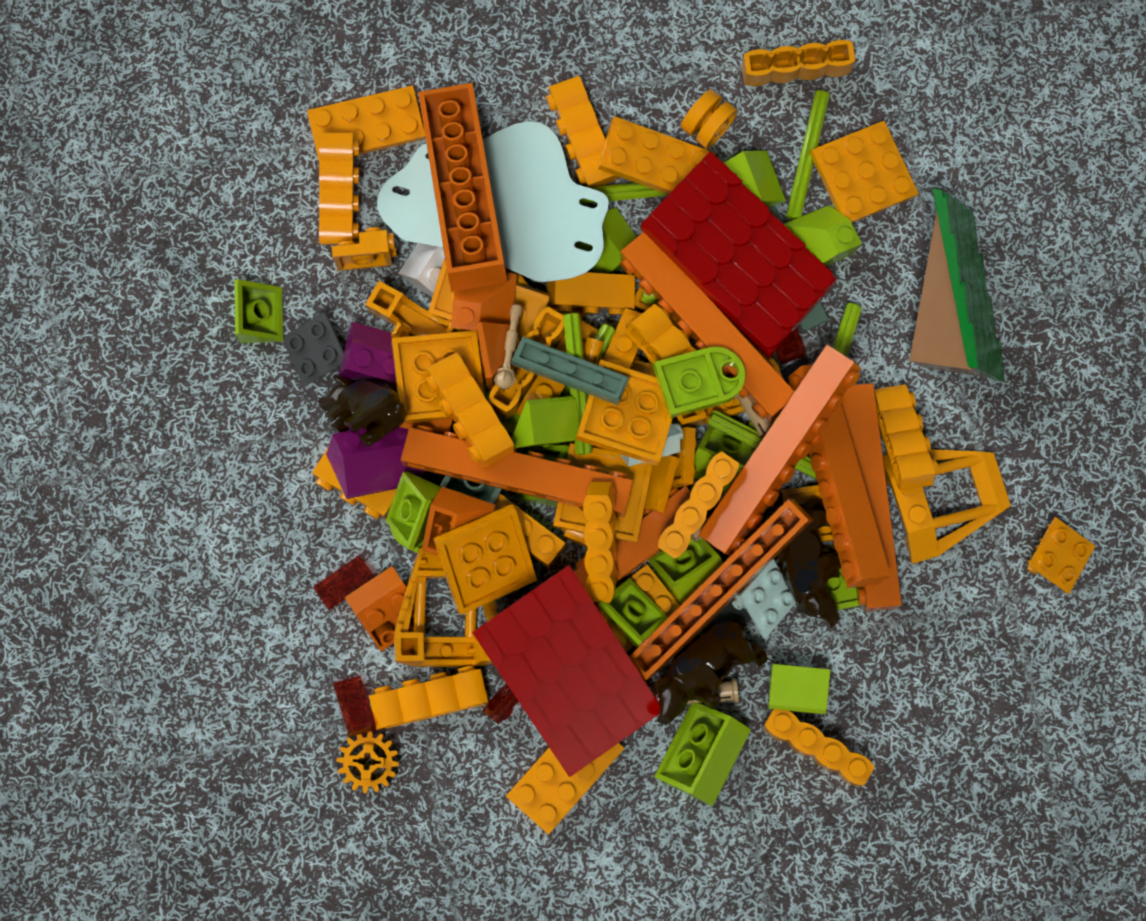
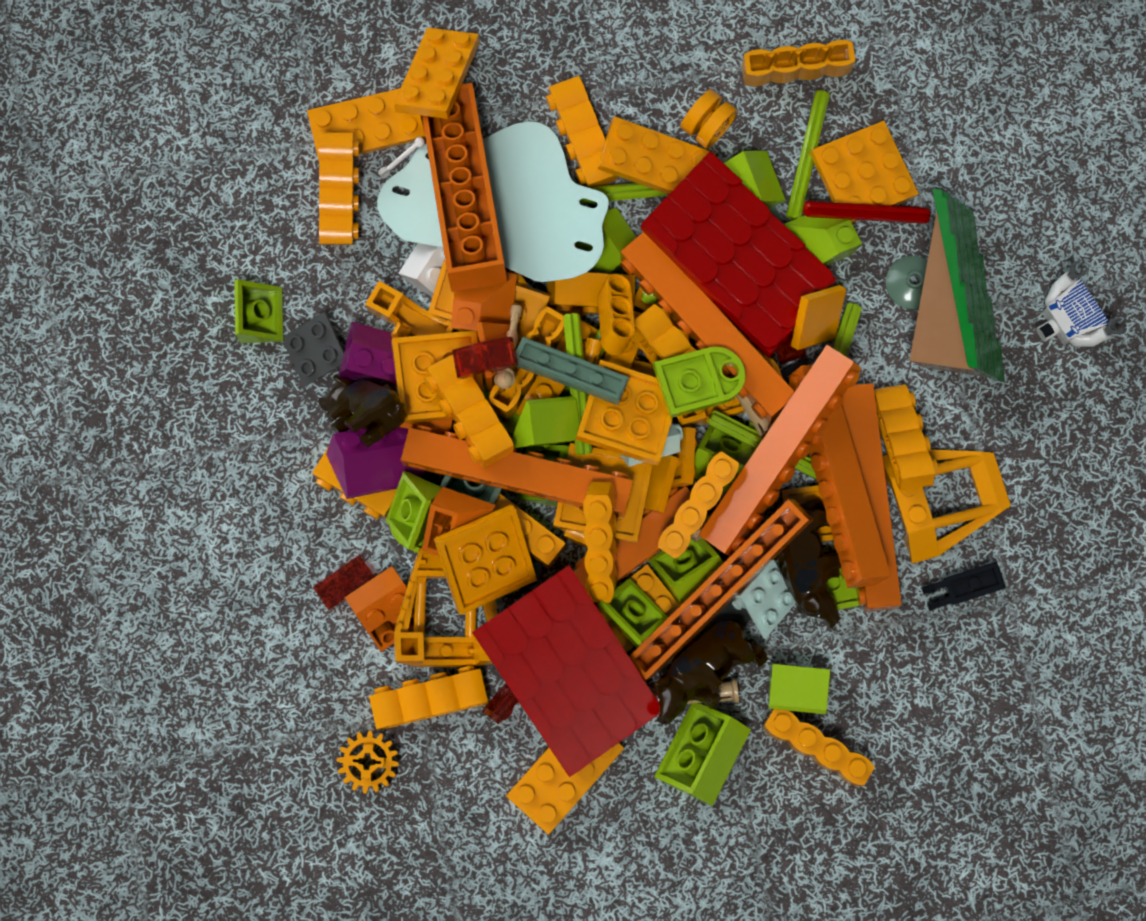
light orange plate [332,227,397,271] -> none
clear red plate [333,676,376,738] -> none
light orange hinge [1027,517,1096,594] -> none
none -> white hinge [378,137,425,178]
none -> light orange plate [394,27,480,119]
none -> clear red slope [452,337,518,379]
none -> light orange beam [597,274,635,355]
none -> light orange tile [791,285,846,350]
none -> red axle [803,201,931,224]
none -> sand green dish [886,256,928,310]
none -> black hinge [922,561,1006,611]
none -> white torso [1036,260,1127,347]

